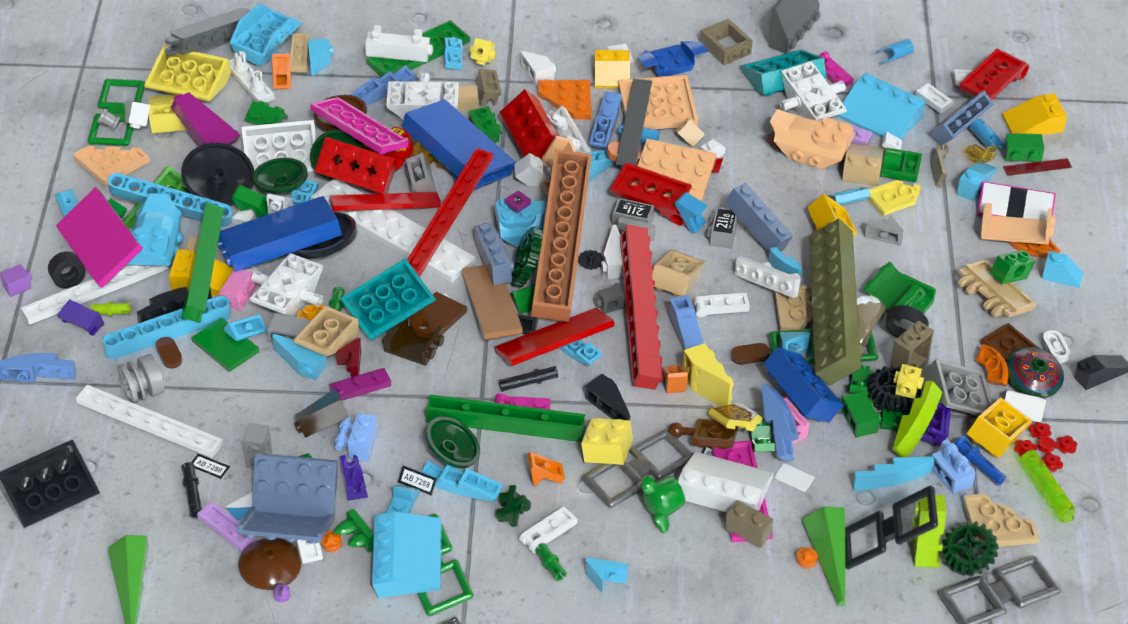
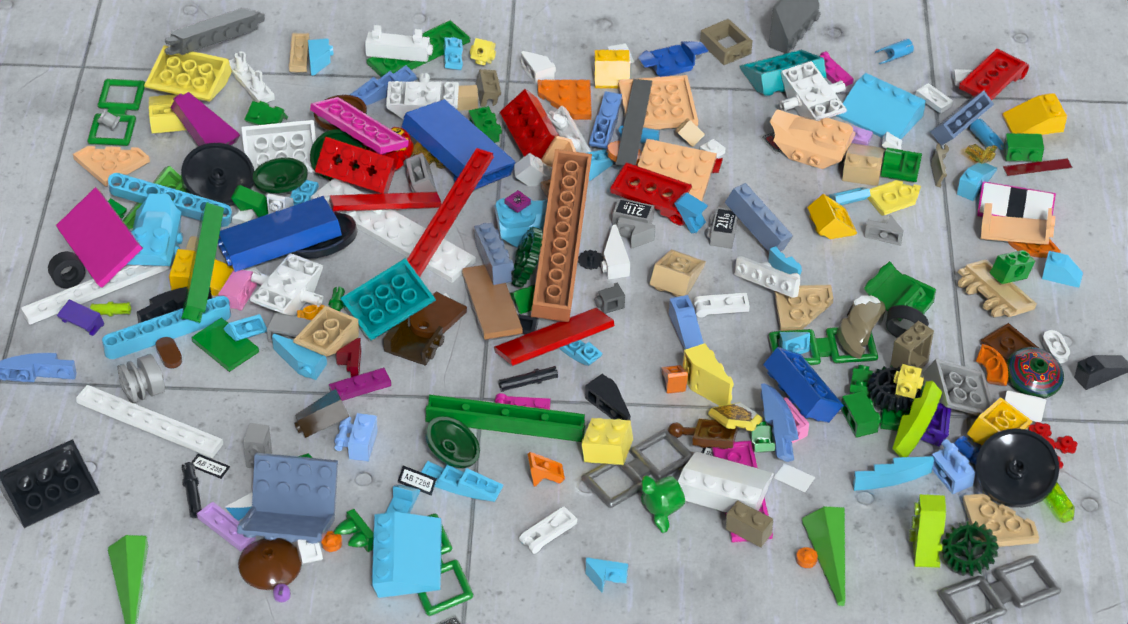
medium lavender brick [0,264,32,297] -> none
medium azure piece [55,189,78,218] -> none
white slope [125,100,150,129] -> none
medium azure slope [230,3,303,65] -> none
orange slope [272,54,291,89] -> none
dark purple hinge [340,455,368,501] -> none
dark green hips [496,485,531,527] -> none
green pin [535,543,567,581] -> none
brick [620,224,664,390] -> none
reddish brown tile [731,343,770,365] -> none
olive brick [809,218,861,385] -> none
black bar [845,485,938,569] -> none
none -> black dish [976,428,1059,508]

